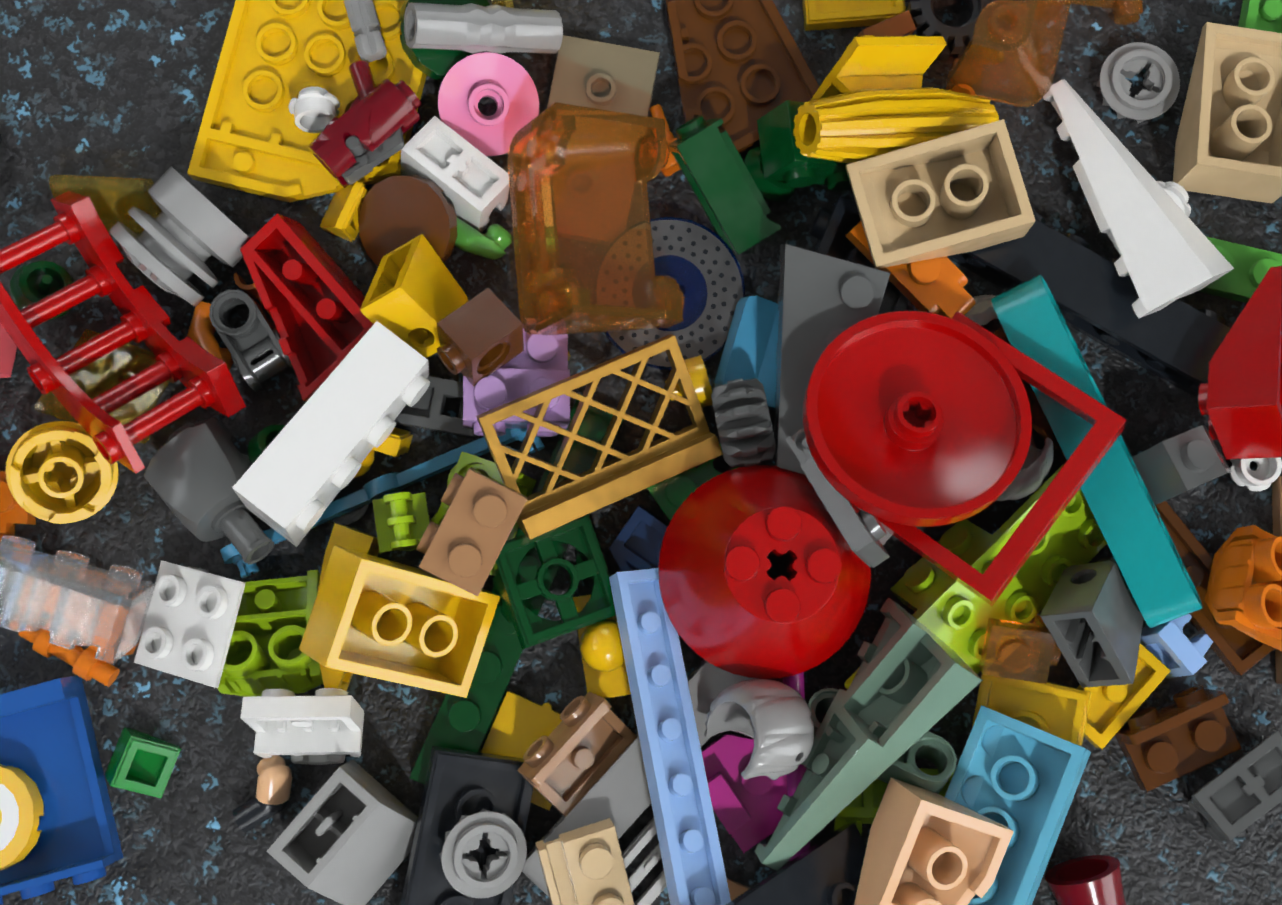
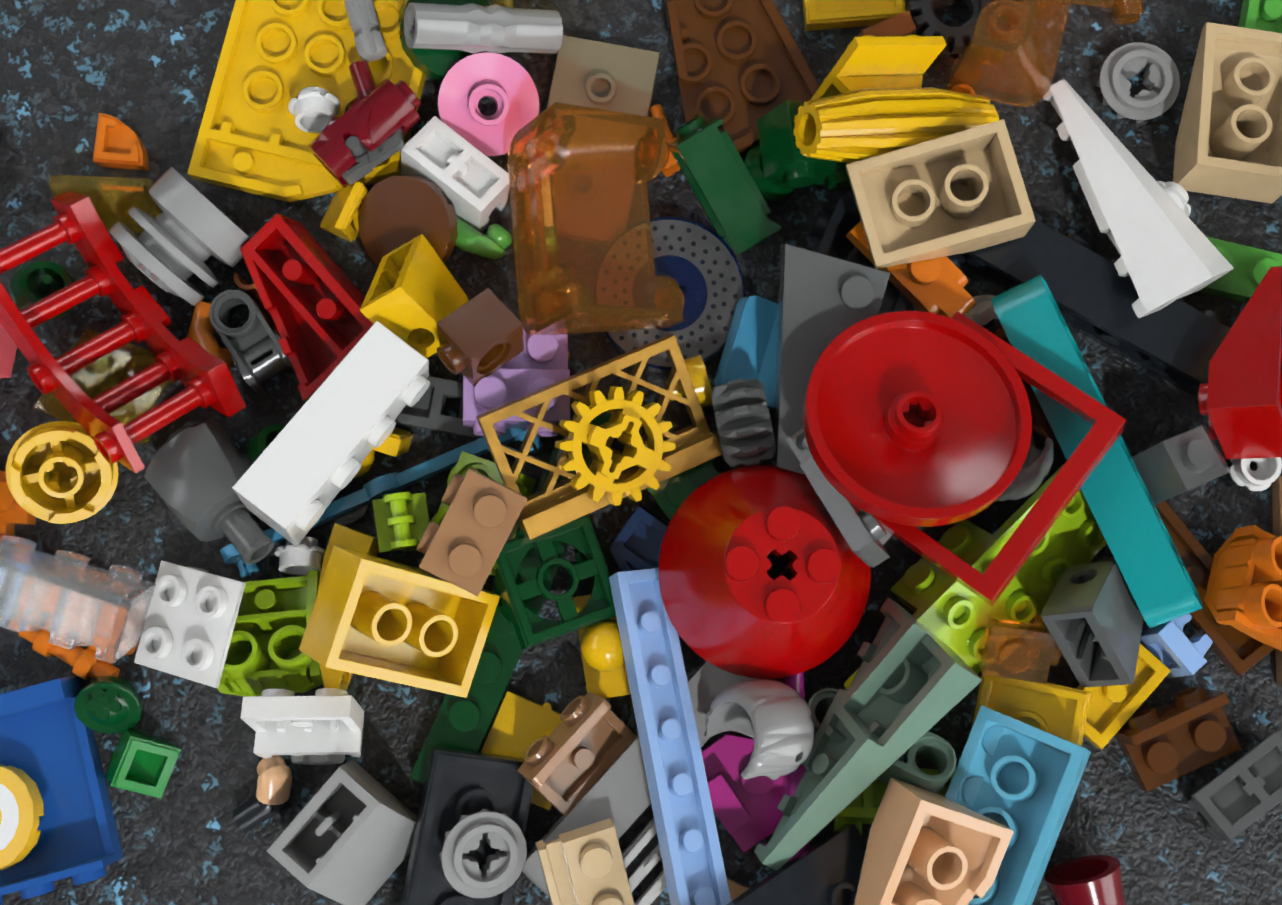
none -> dark green hat [74,676,142,734]
none -> orange tile [93,113,149,171]
none -> white plate [275,536,326,576]
none -> yellow gear [555,386,676,506]

